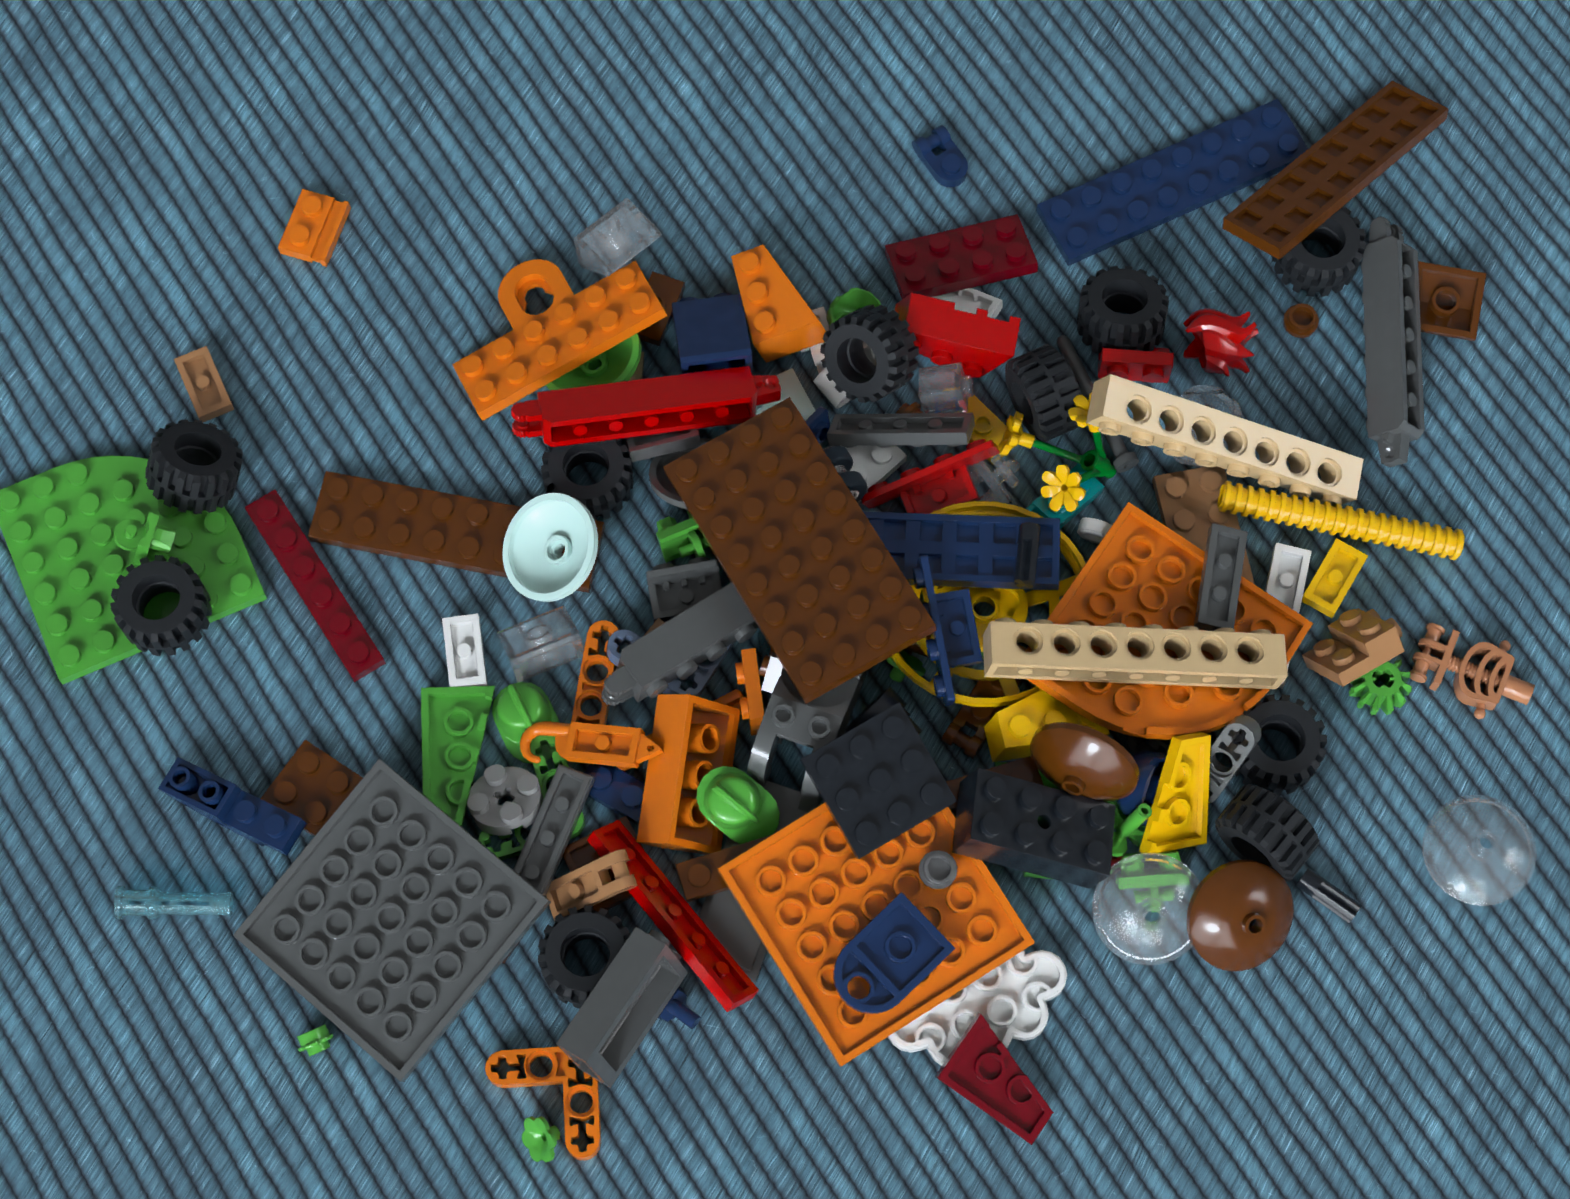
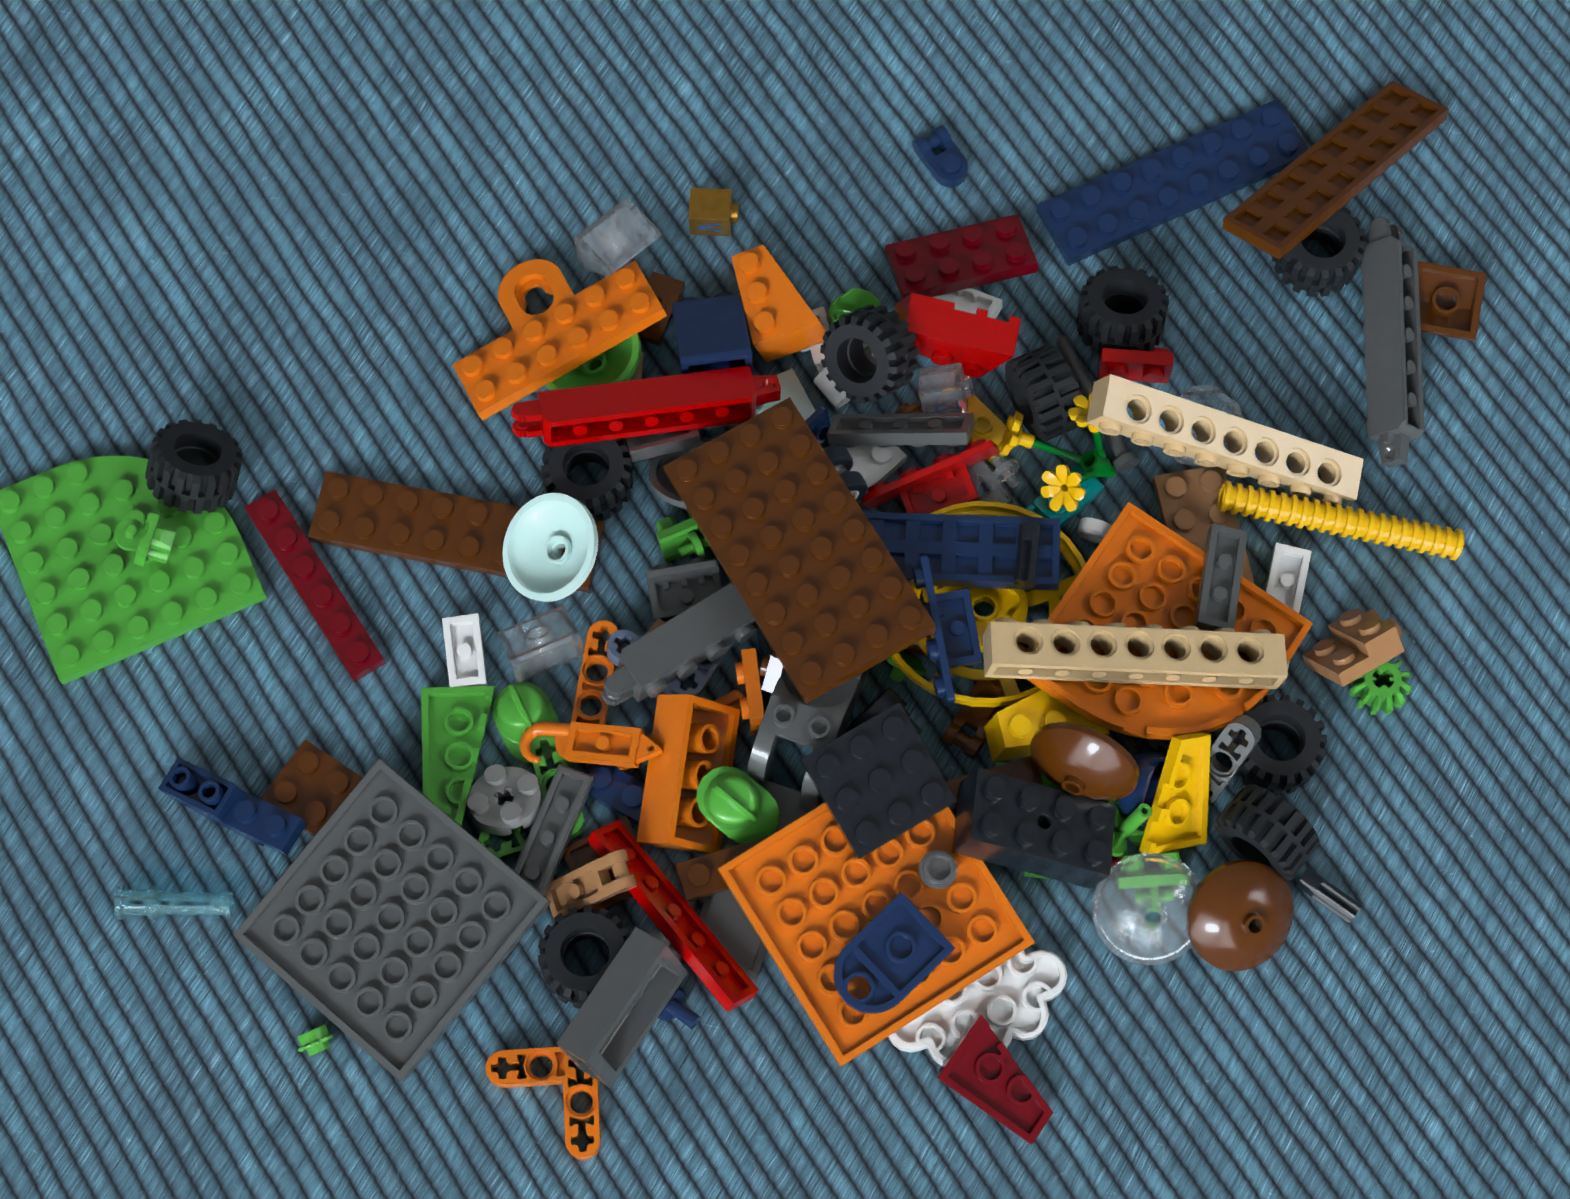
black tyre [110,555,212,656] -> none
medium nougat plate [174,346,234,423] -> none
orange plate [278,189,351,267] -> none
bright green plant [522,1116,560,1162] -> none
red hair [1183,308,1259,377] -> none
reddish brown plate [1283,303,1319,338] -> none
yellow plate [1302,538,1368,618] -> none
nougat torso [1409,623,1535,719] -> none
clear dish [1422,795,1537,906] -> none
none -> pearl gold brick [689,188,739,236]

